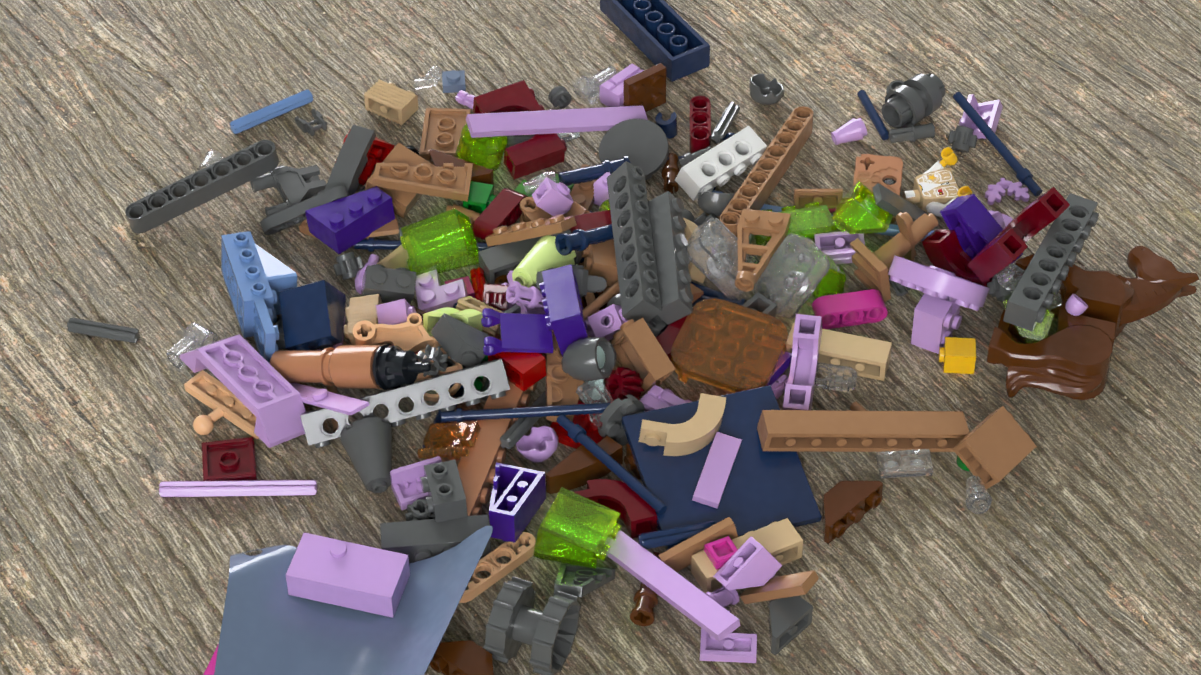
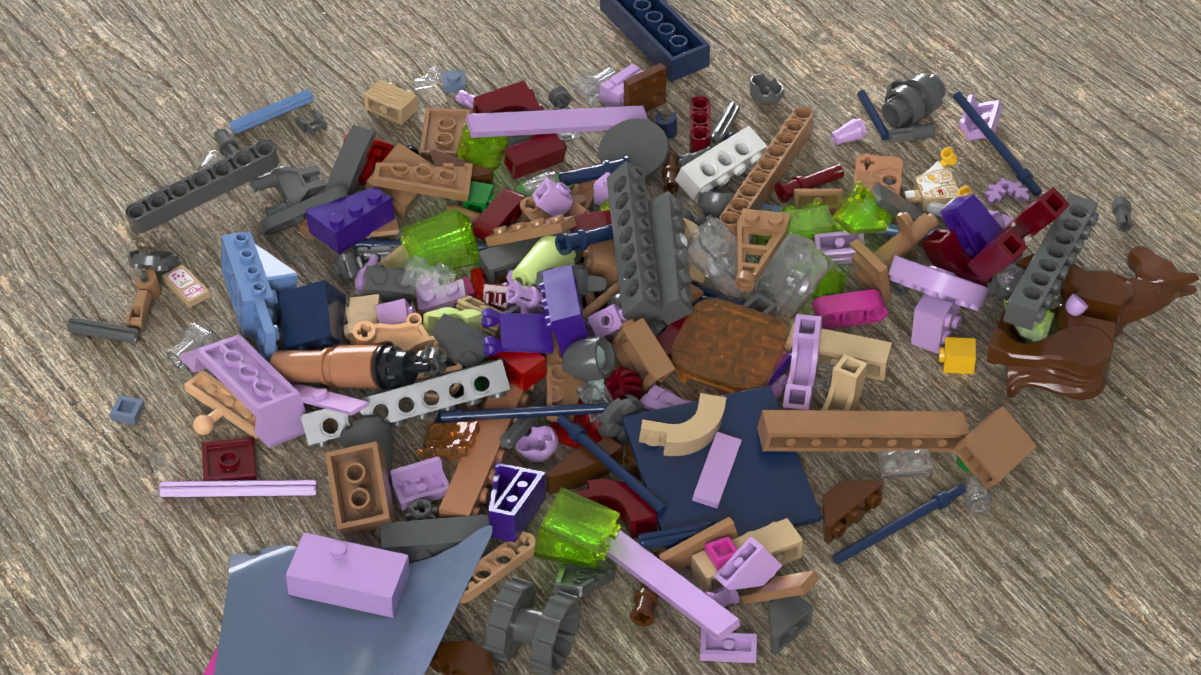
dark grey brick [420,460,468,523] -> none
dark grey gear [948,126,977,153] -> none
none -> sand blue plate [110,395,145,425]
none -> medium nougat piece [126,269,161,330]
none -> dark grey plate [128,250,178,271]
none -> tile [162,265,210,308]
none -> dark grey axle [214,129,238,157]
none -> medium nougat brick [325,441,396,536]
none -> dark grey axle [357,245,400,261]
none -> clear bracket [402,255,456,297]
none -> dark red pin [775,164,844,203]
none -> tan arch [821,354,868,411]
none -> dark blue bar [832,484,966,565]
none -> dark grey animal [1112,196,1133,232]

